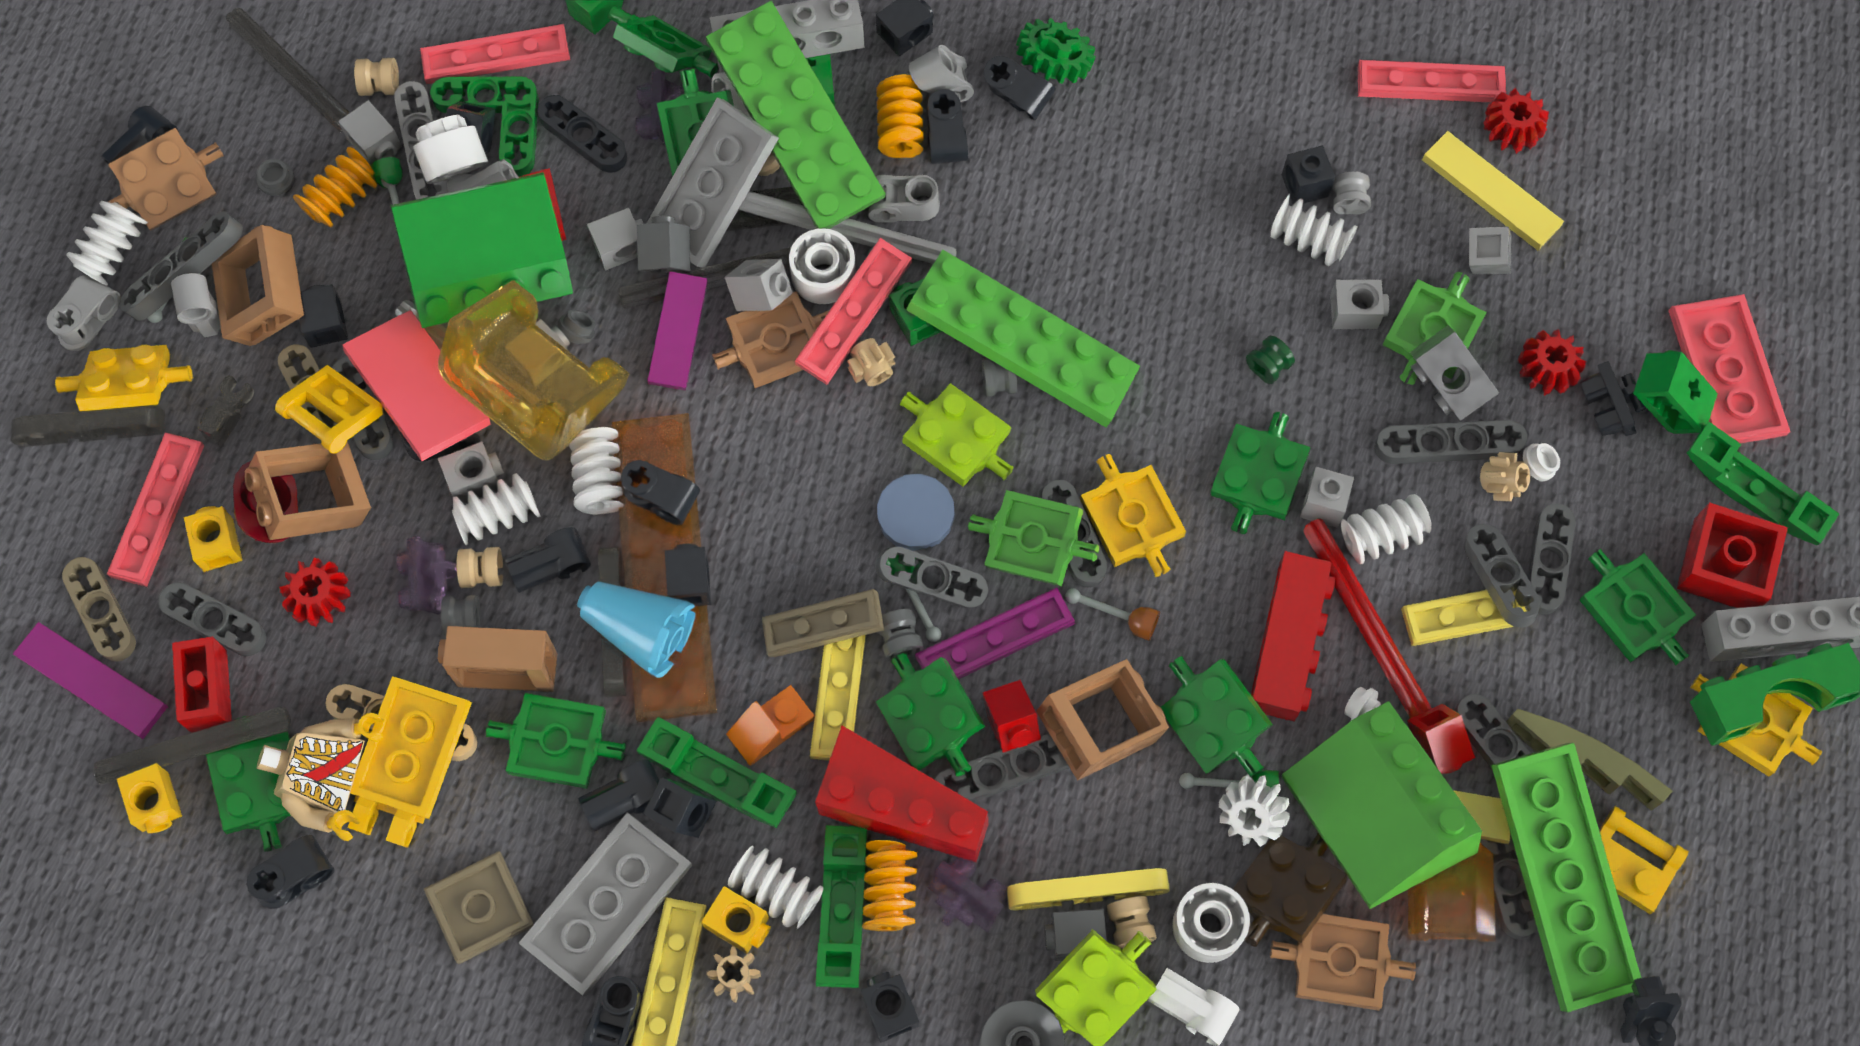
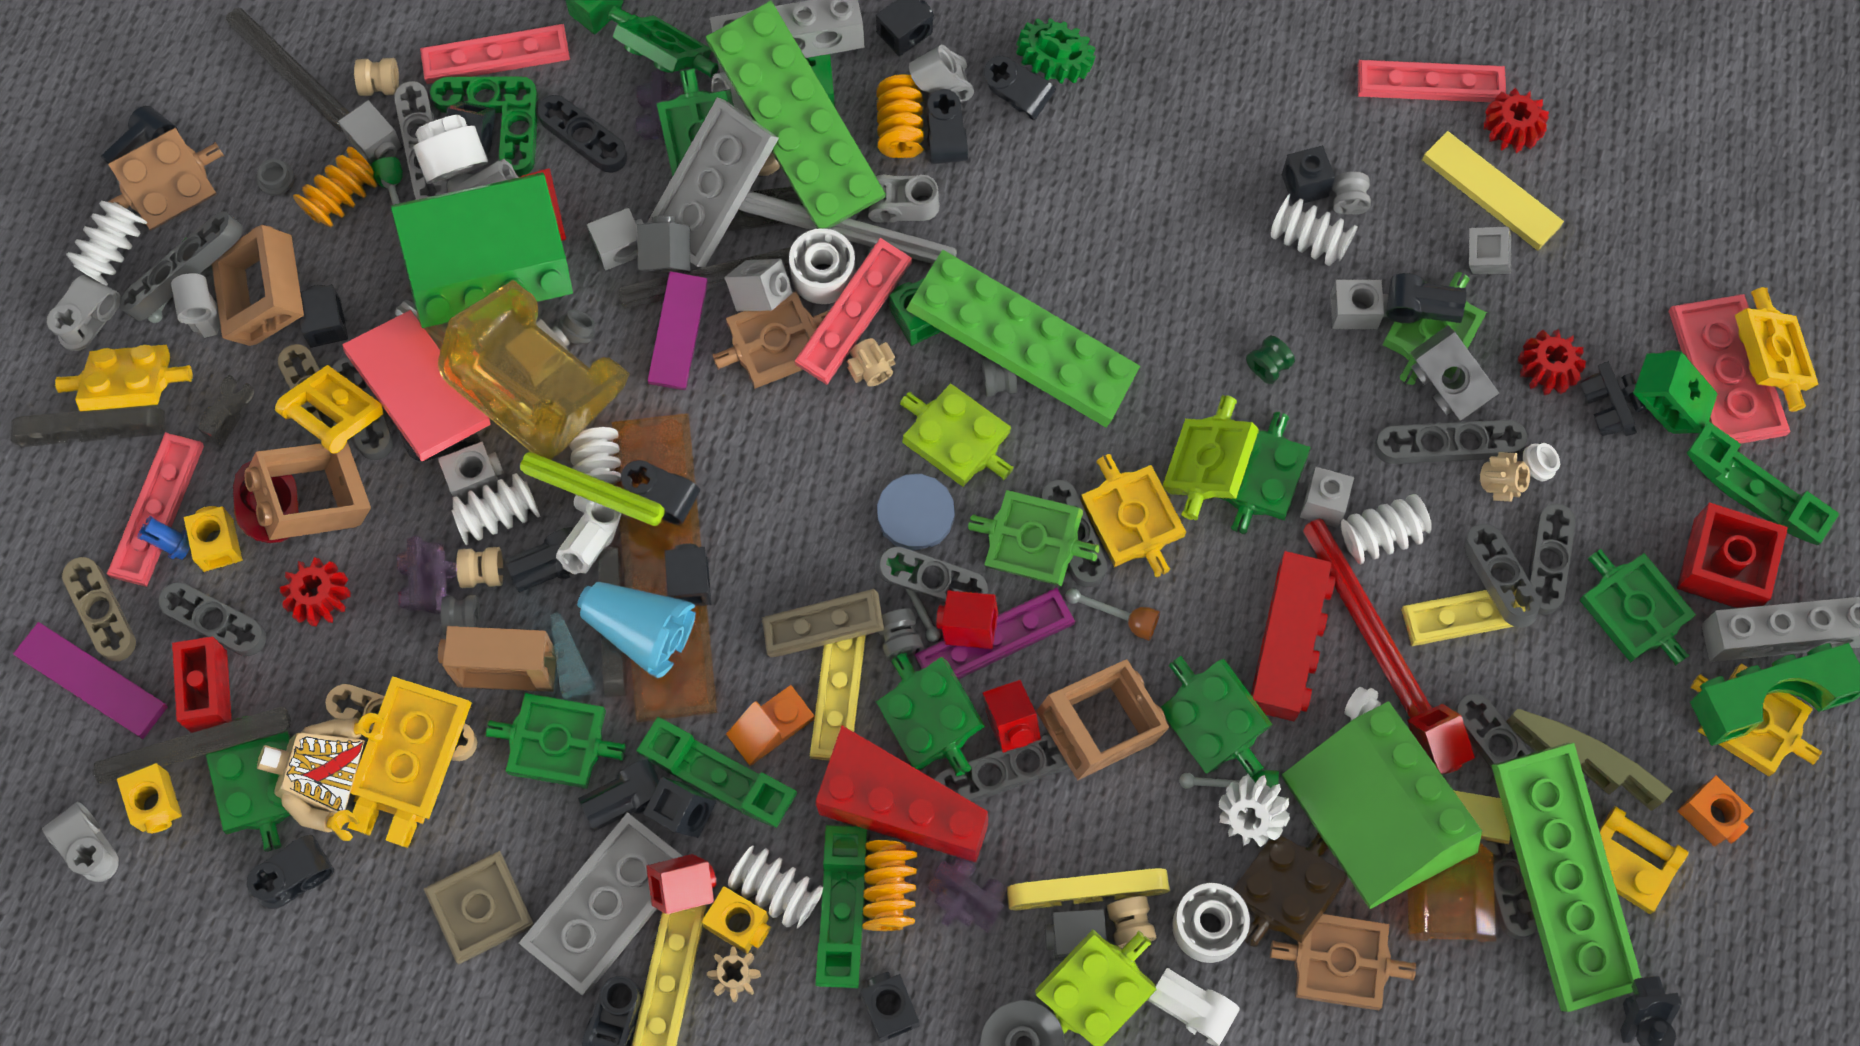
none -> light grey piece [42,801,119,882]
none -> blue pin [137,516,190,560]
none -> lime axle [520,452,665,526]
none -> clear light blue slope [550,612,597,701]
none -> white piece [556,500,621,575]
none -> brick [646,854,716,914]
none -> red brick [936,590,998,649]
none -> lime plate [1163,395,1259,520]
none -> black piece [1386,273,1467,323]
none -> orange brick [1677,775,1754,847]
none -> yellow plate [1735,287,1818,412]

